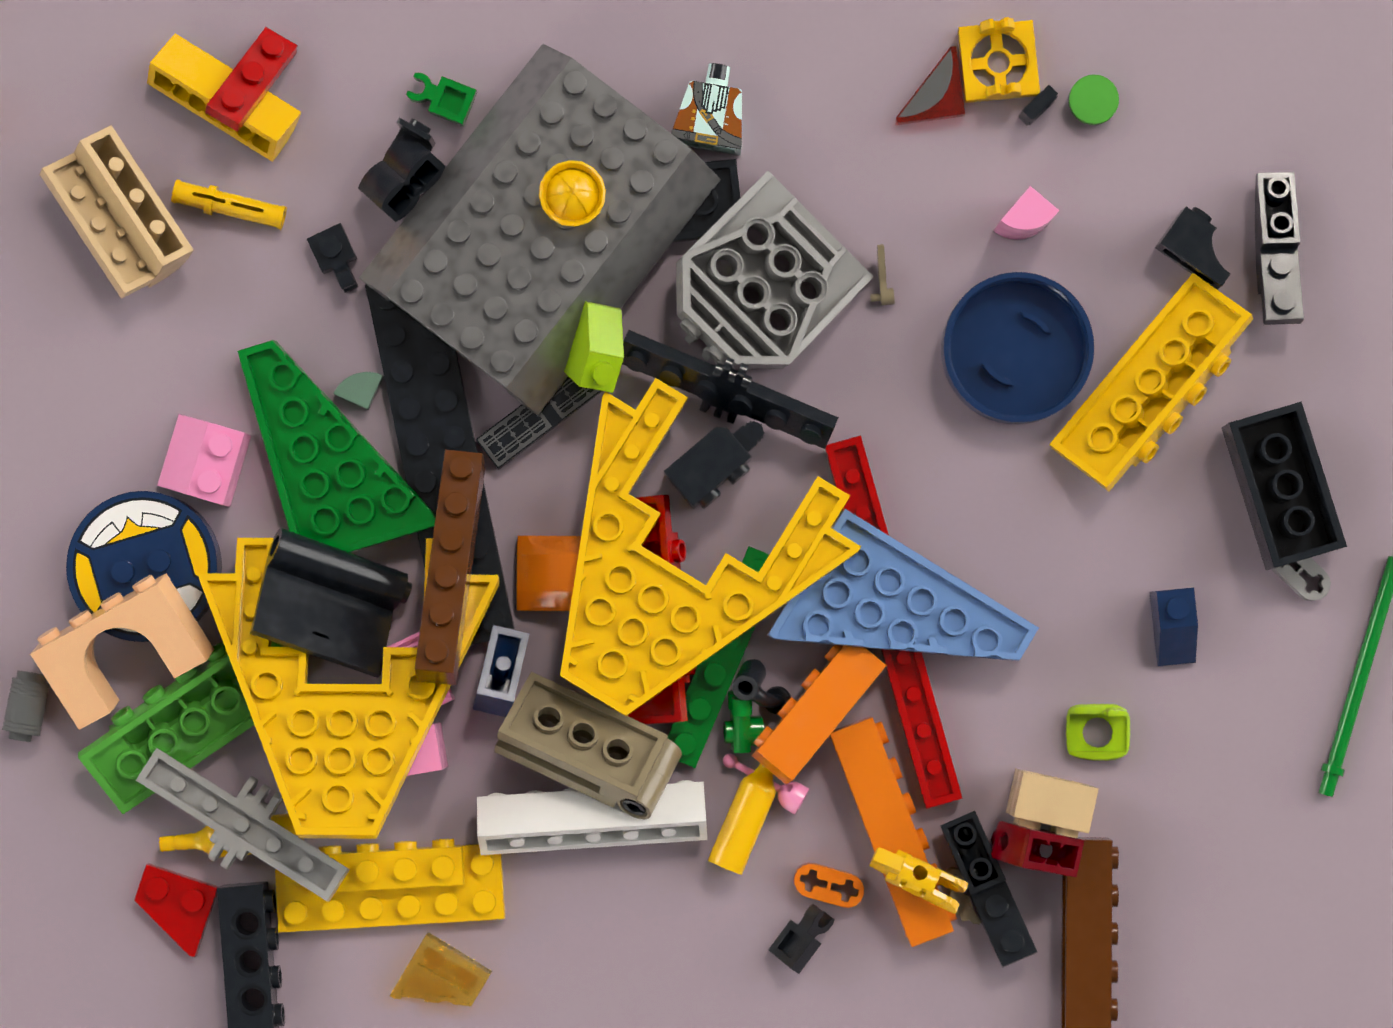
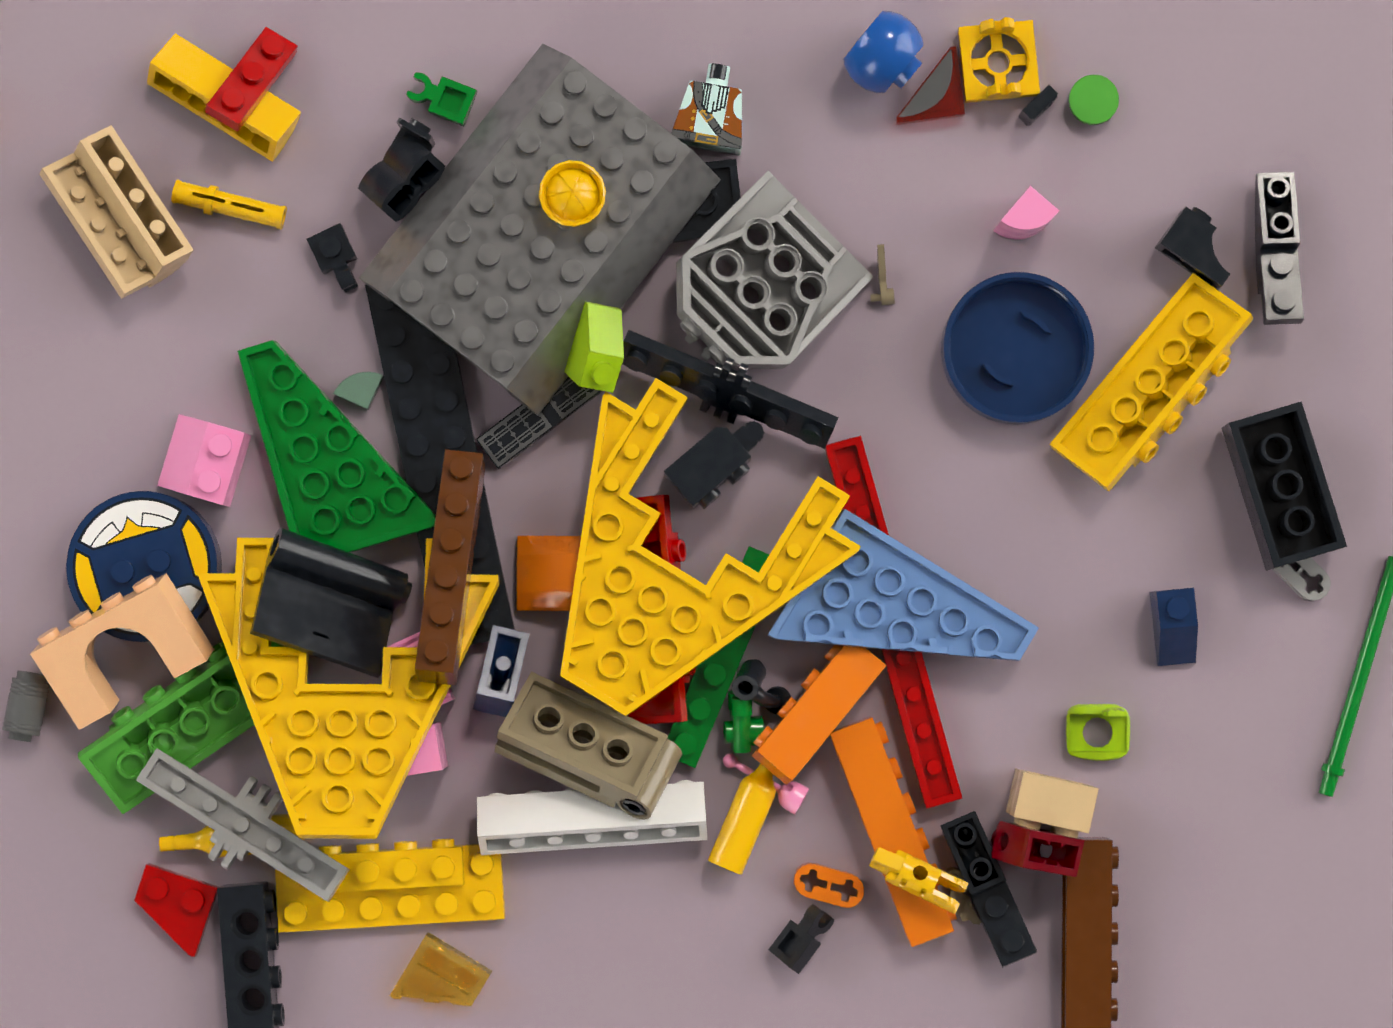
none -> blue wheel [843,11,924,93]

